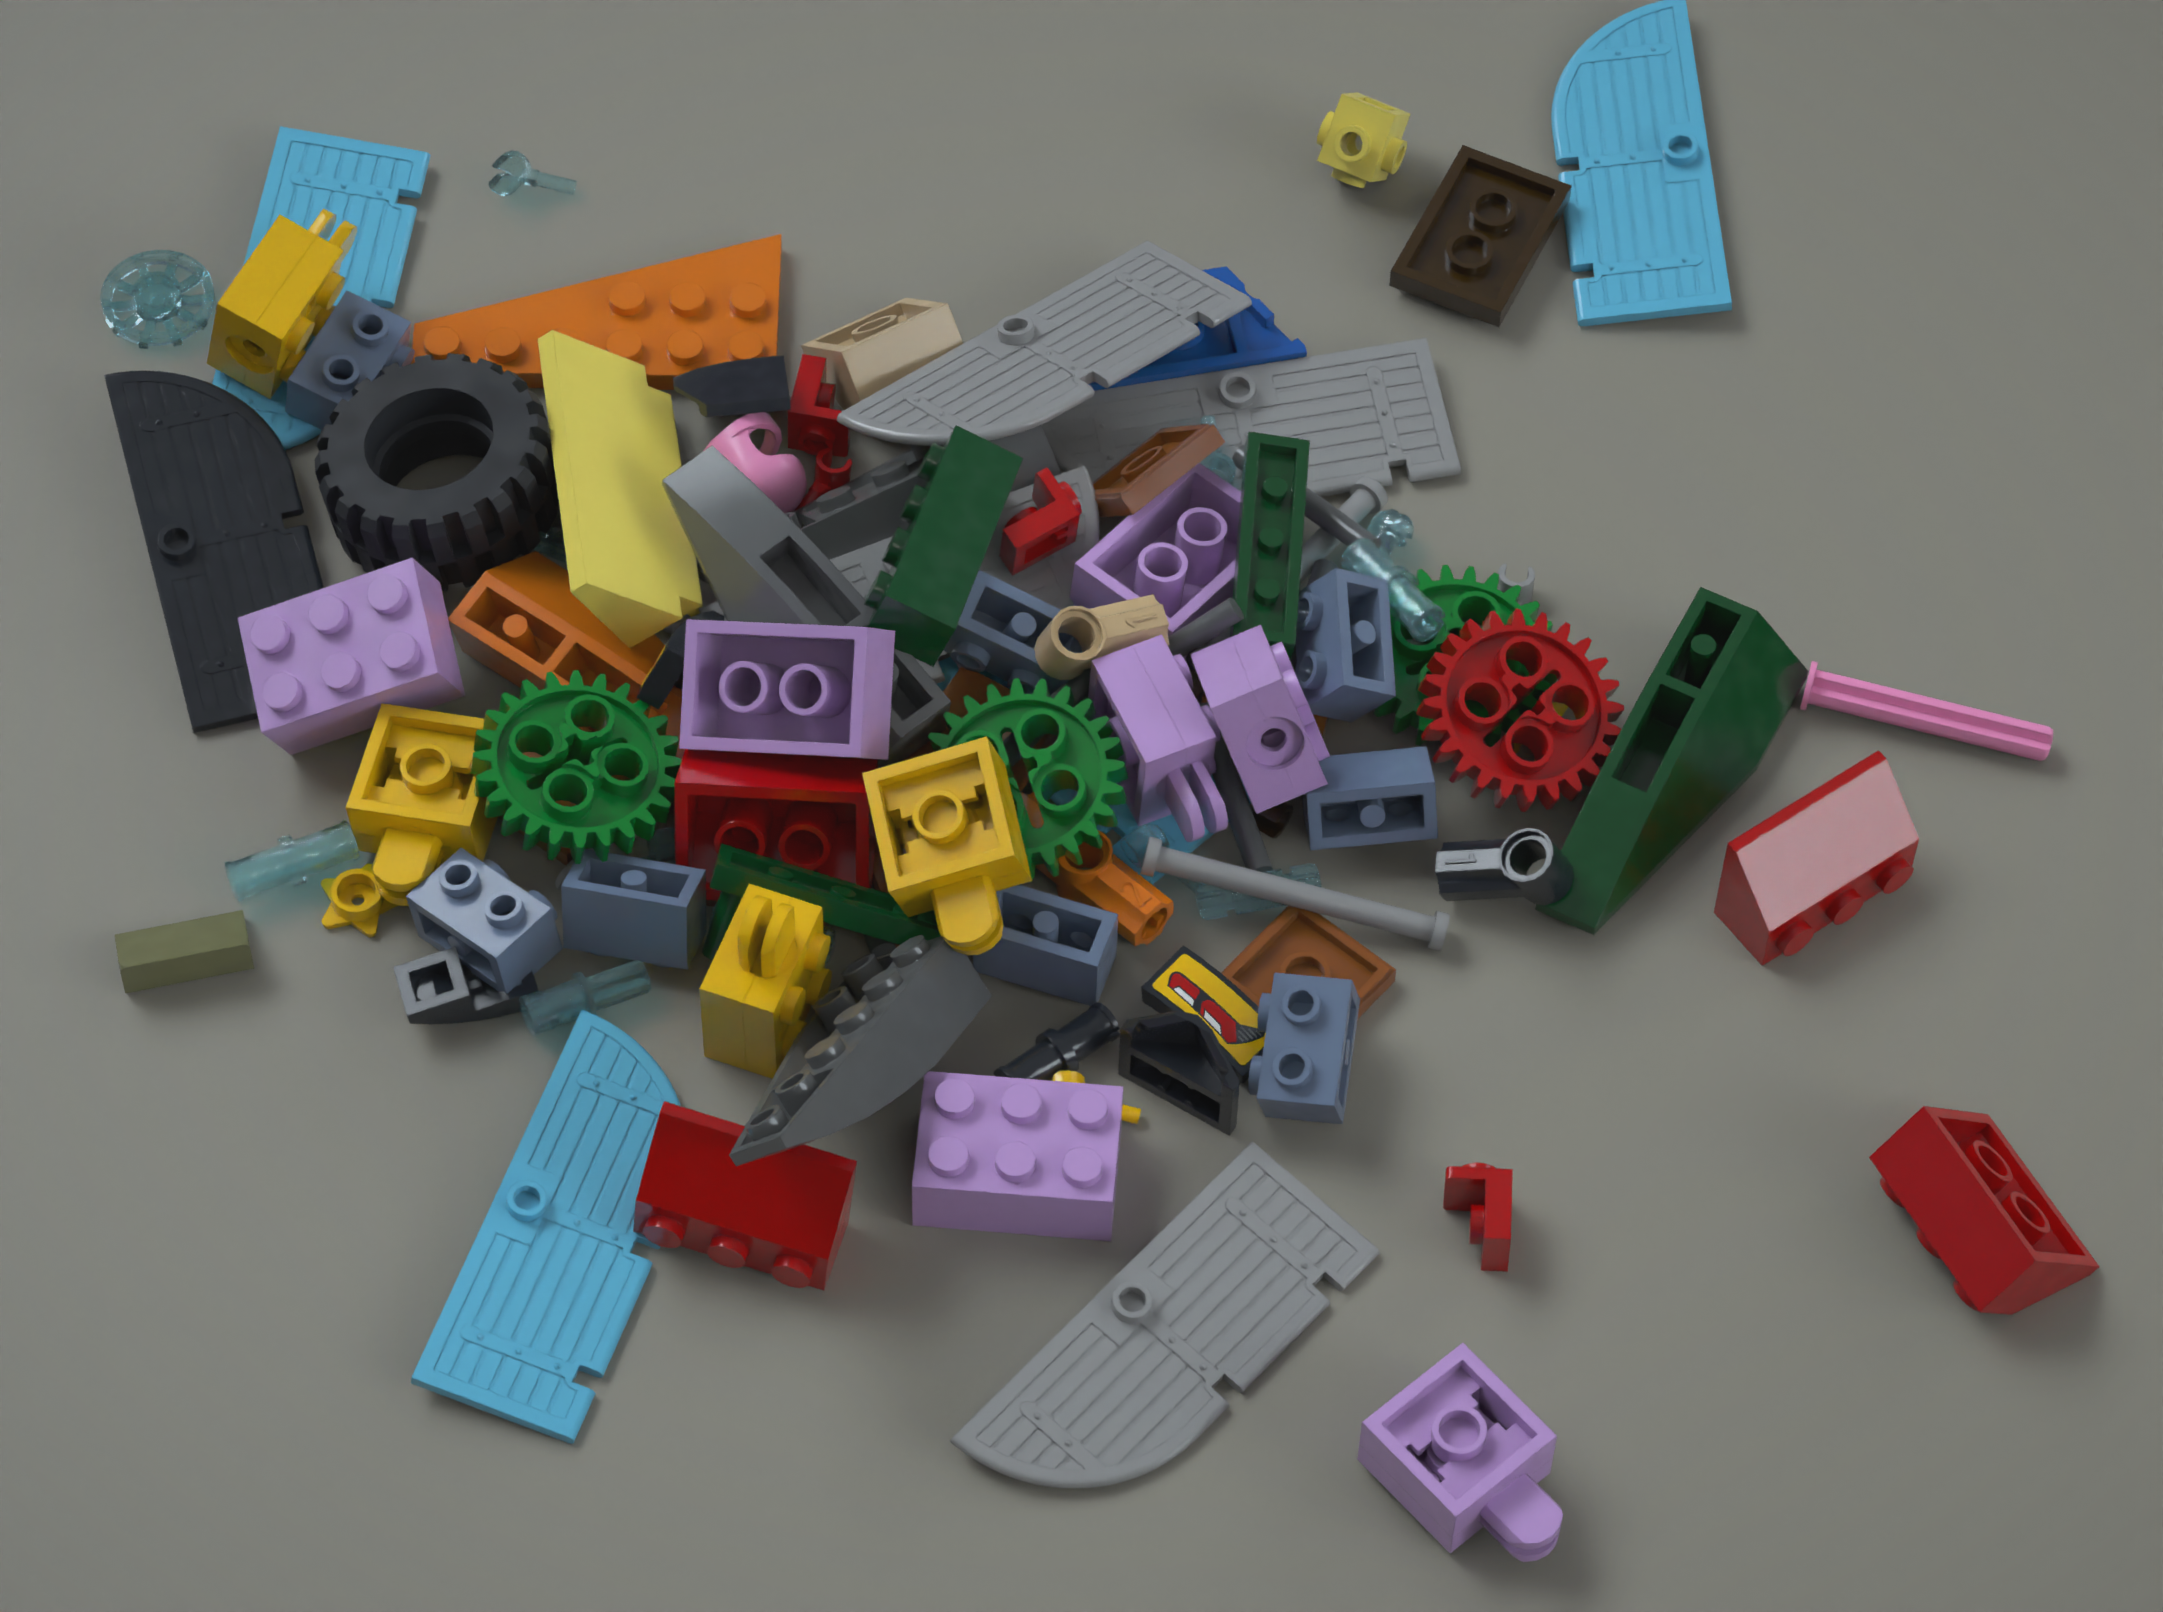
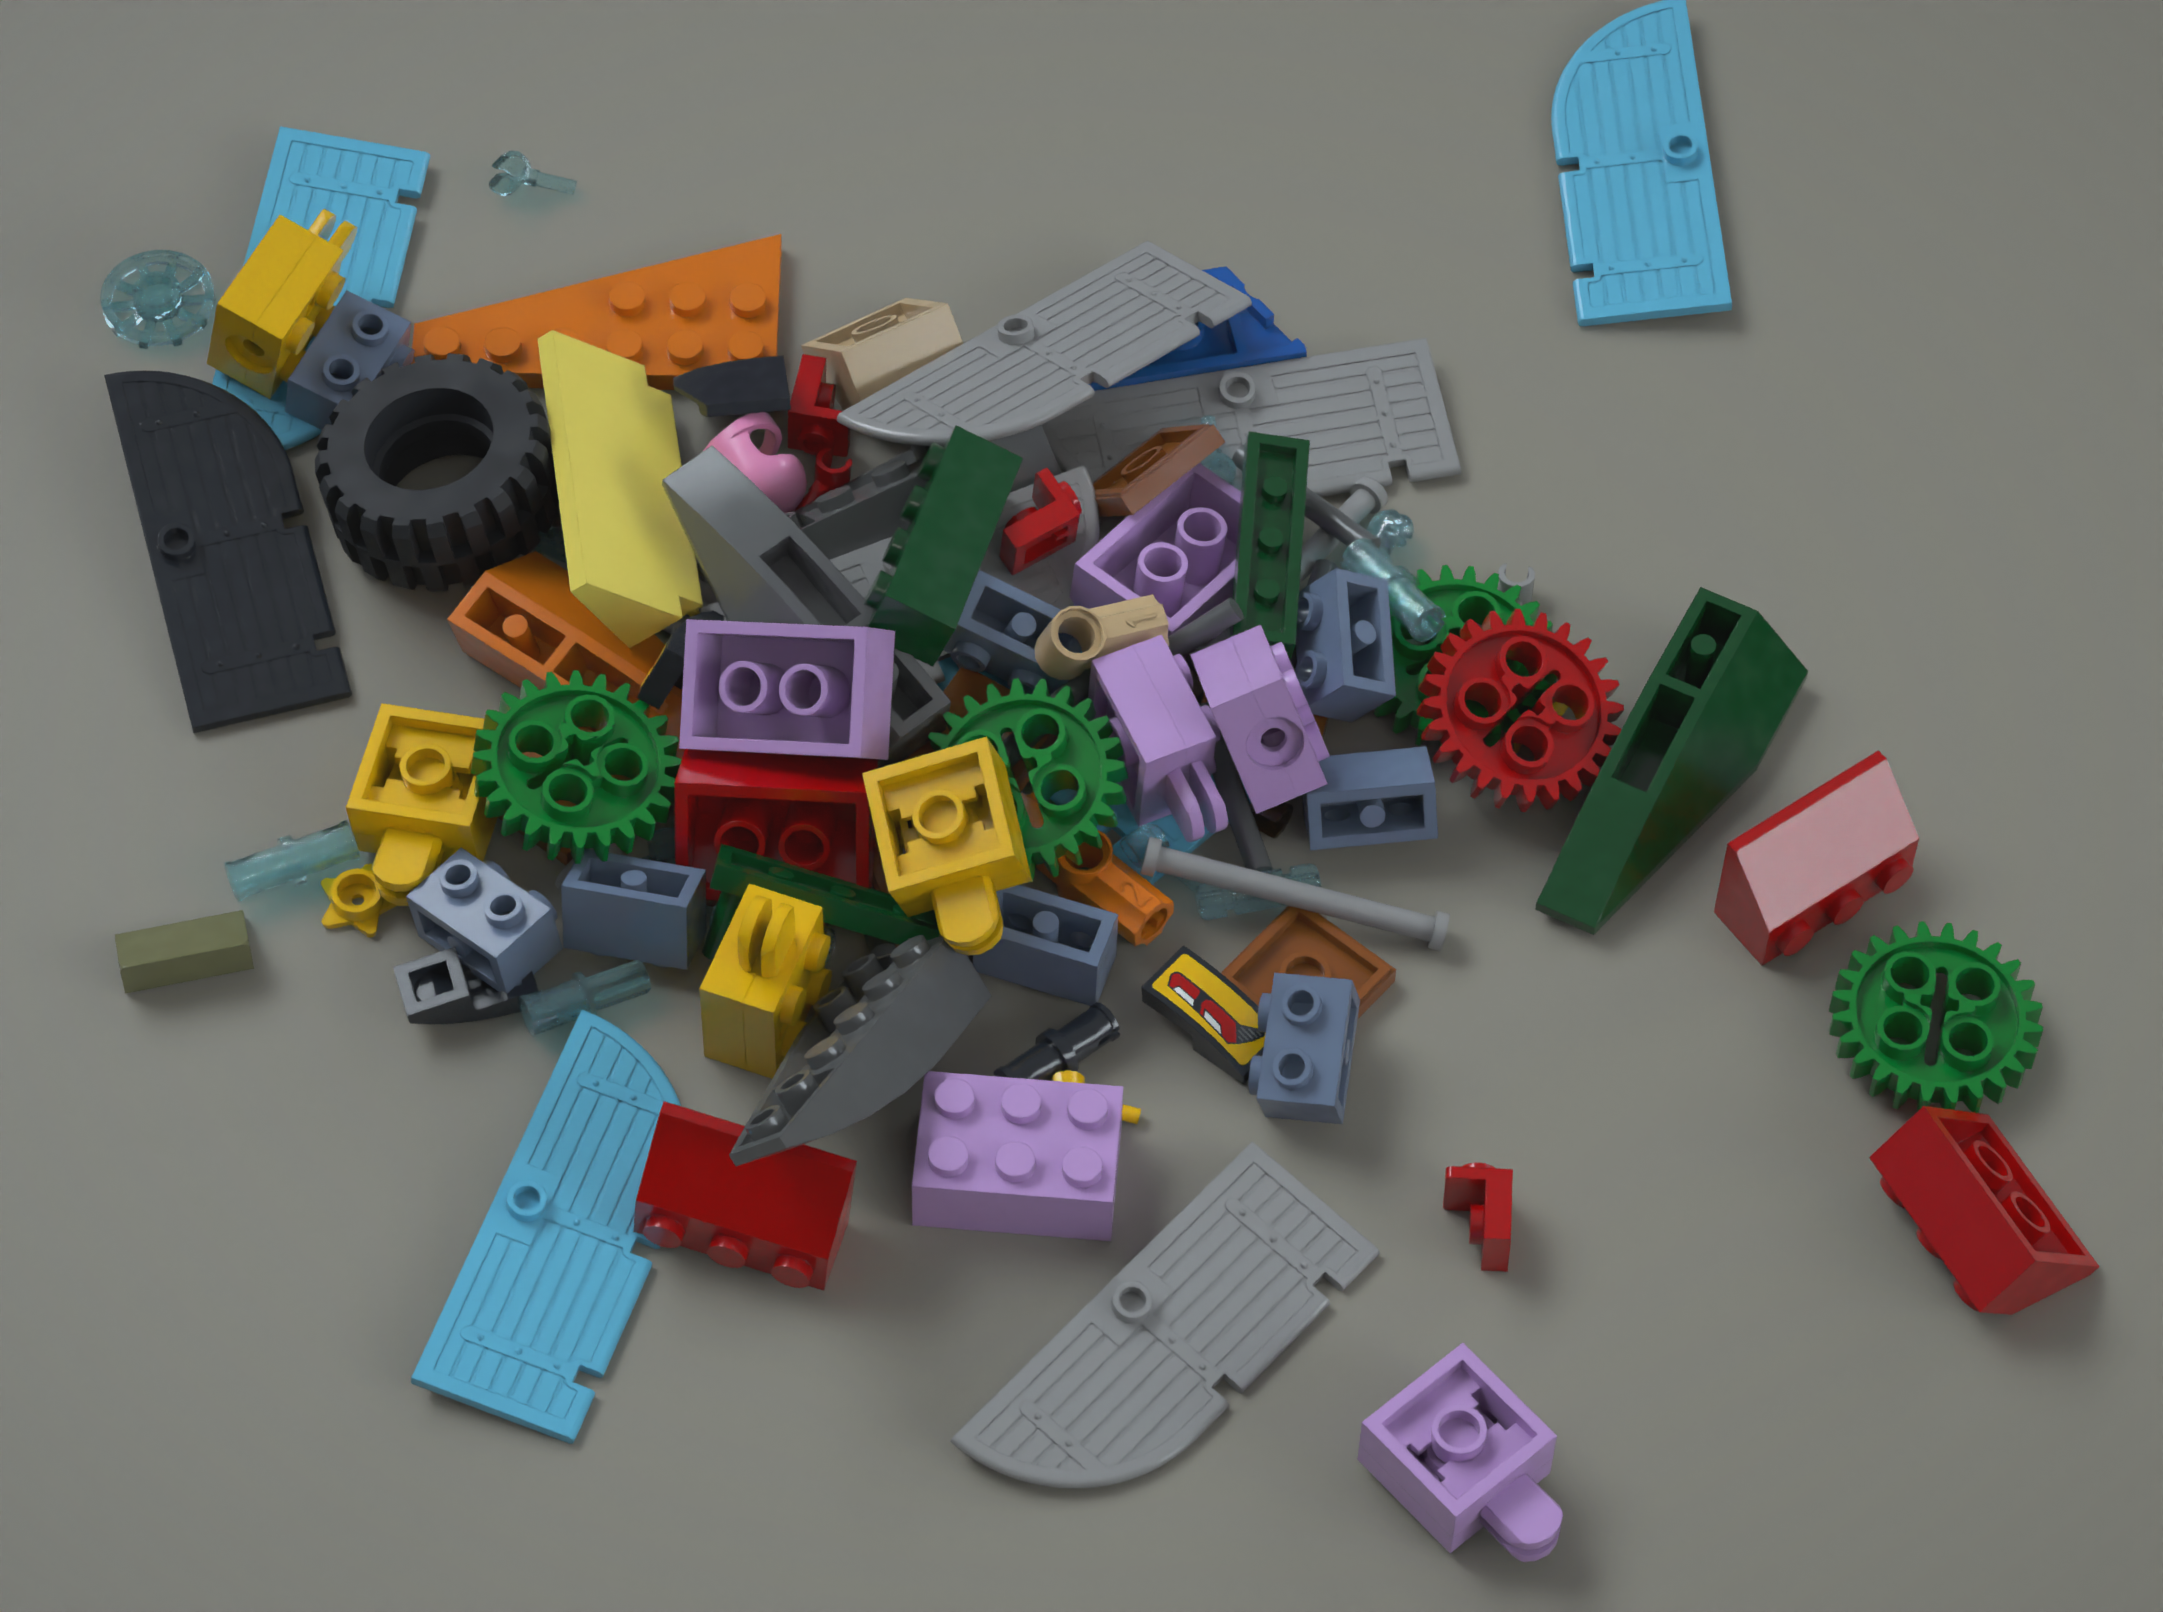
lavender brick [238,558,465,755] -> none
black slope [1118,1011,1240,1136] -> none
light yellow brick [1317,92,1410,188] -> none
dark brown plate [1389,145,1572,327] -> none
black piece [1435,828,1574,905] -> none
bright pink axle [1800,661,2053,761] -> none
none -> green gear [1829,921,2043,1113]

